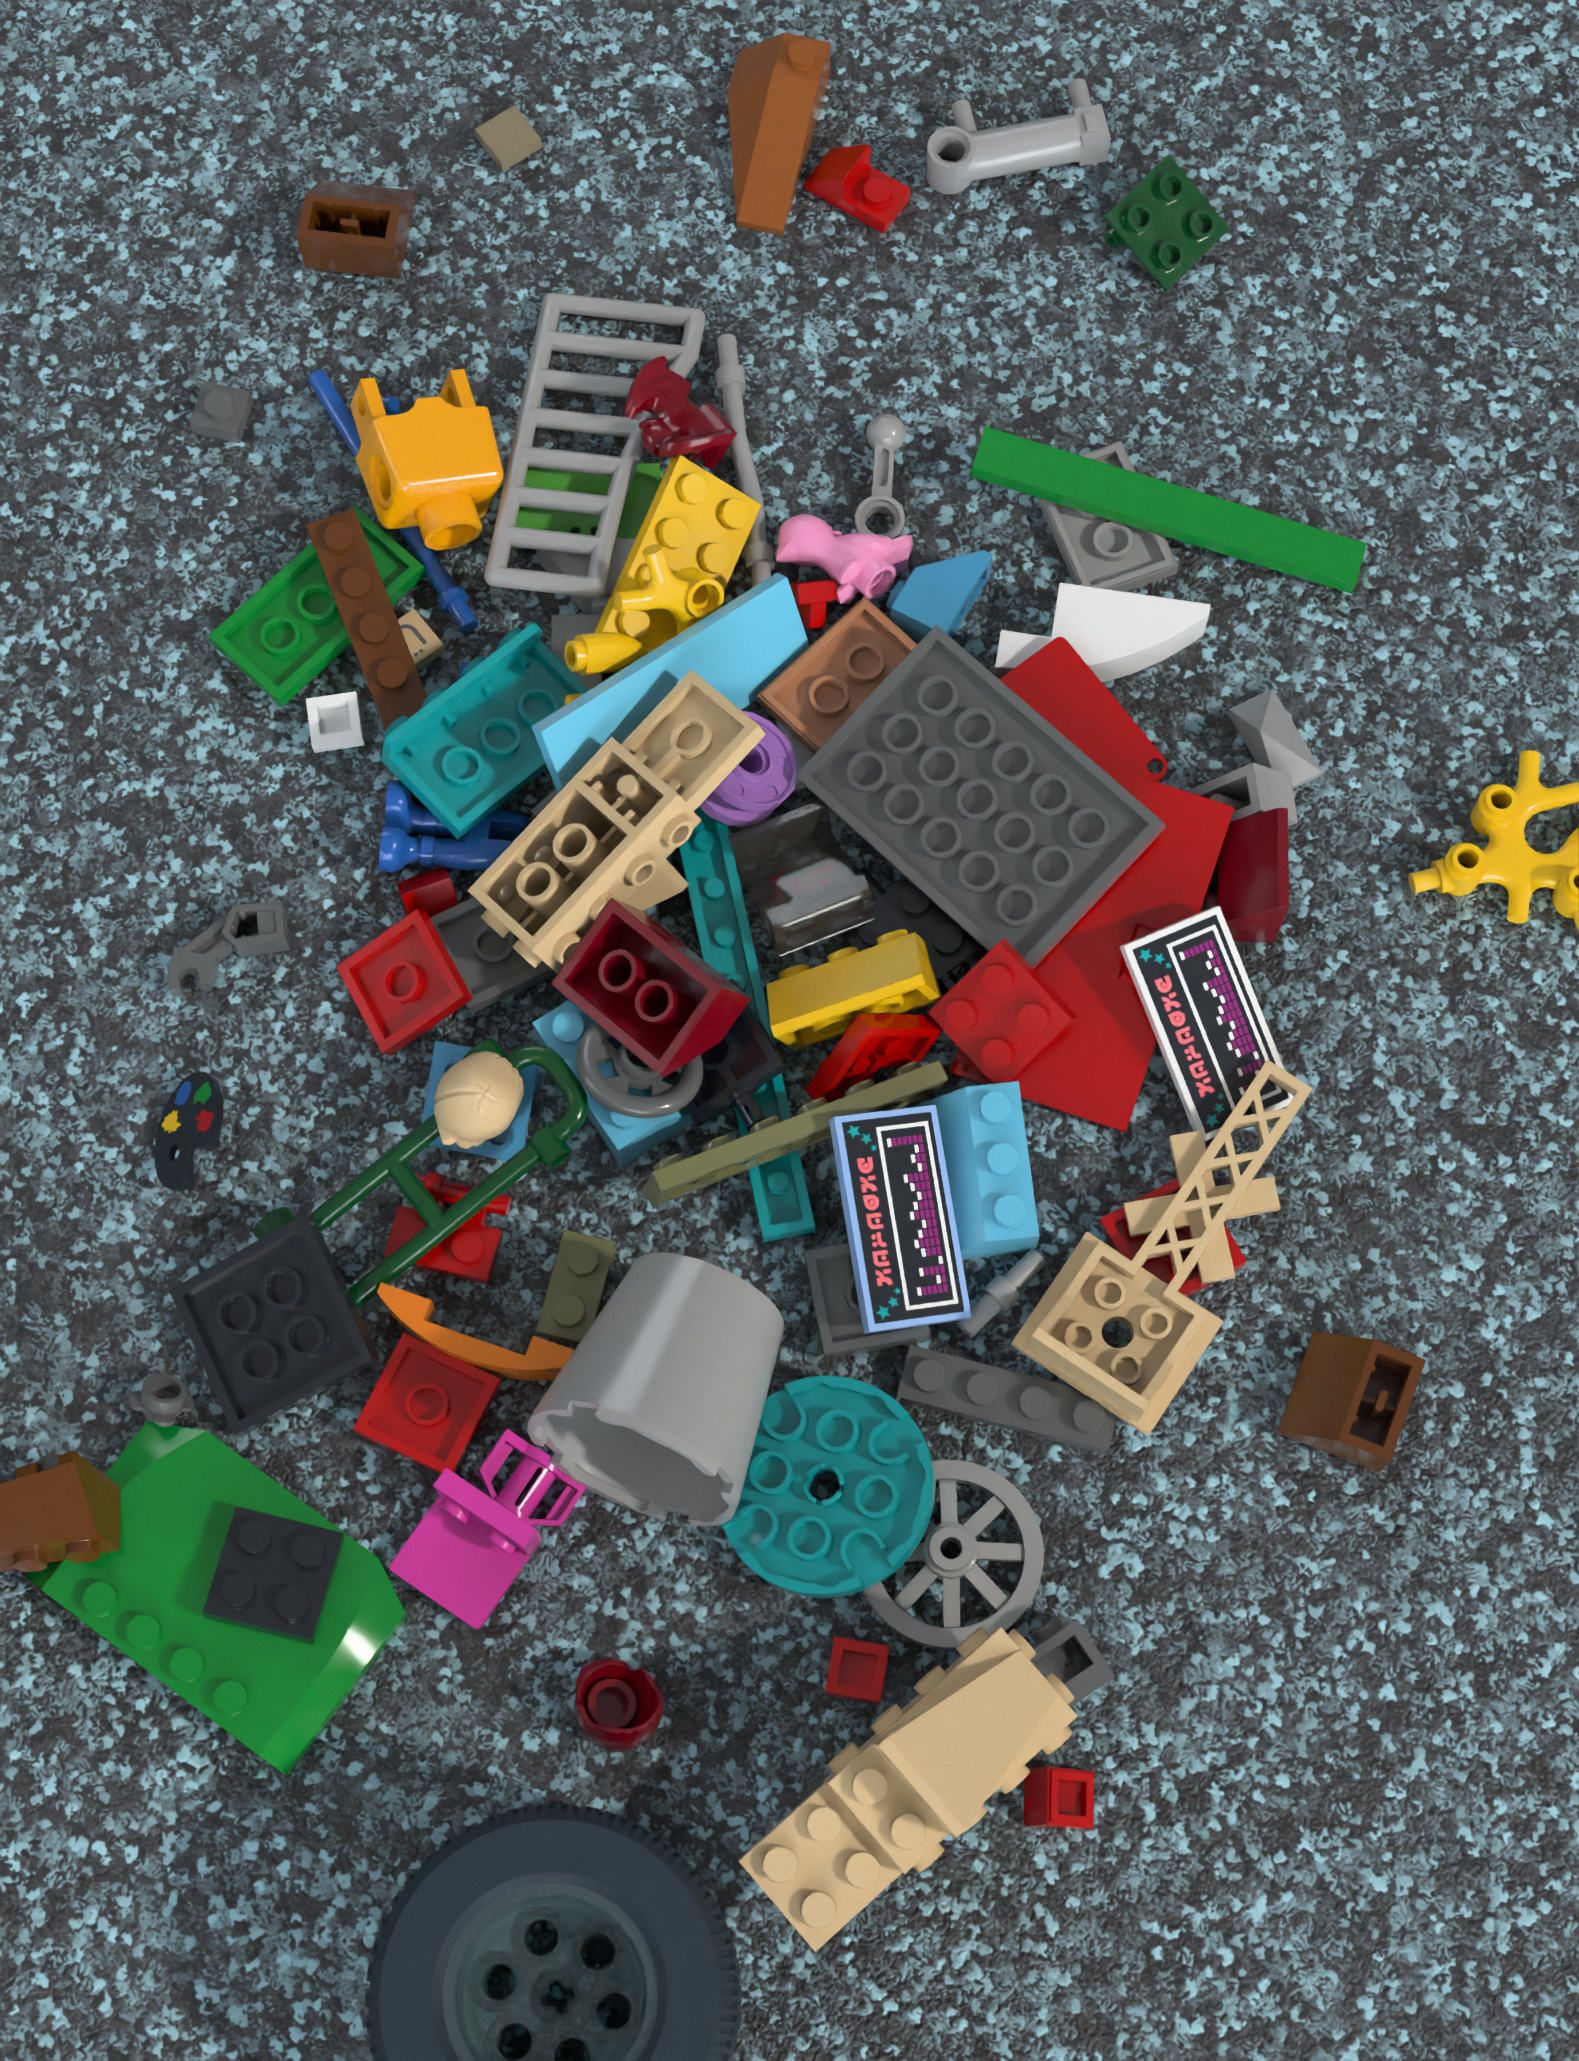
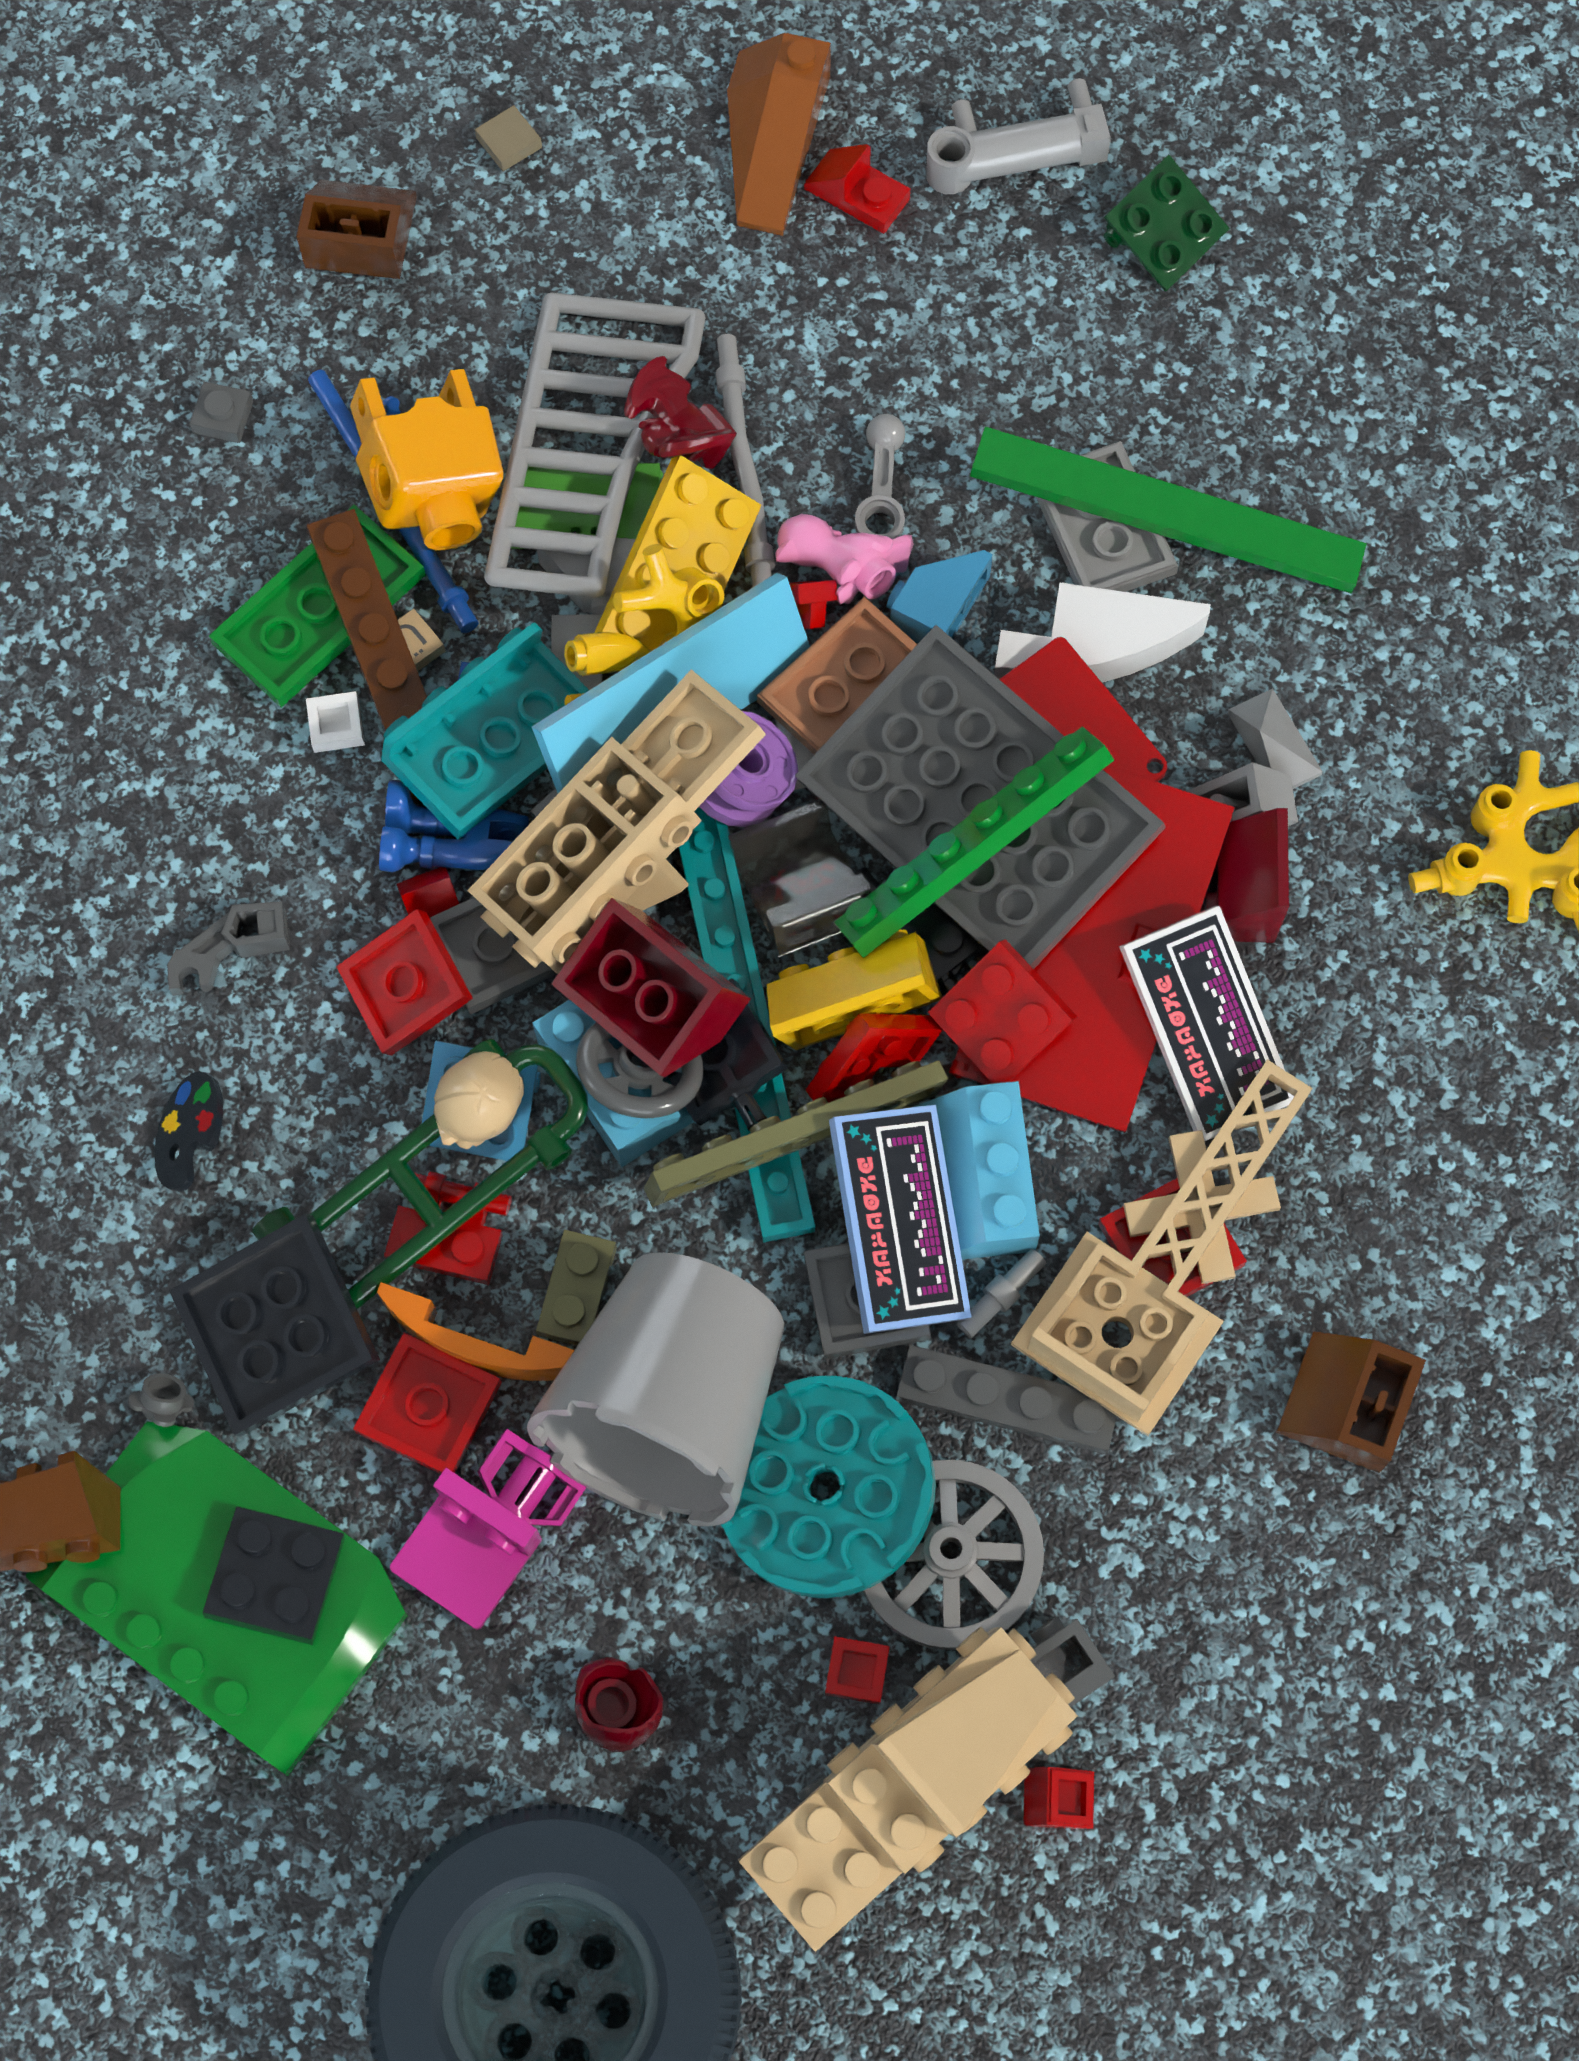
none -> green plate [834,726,1114,958]

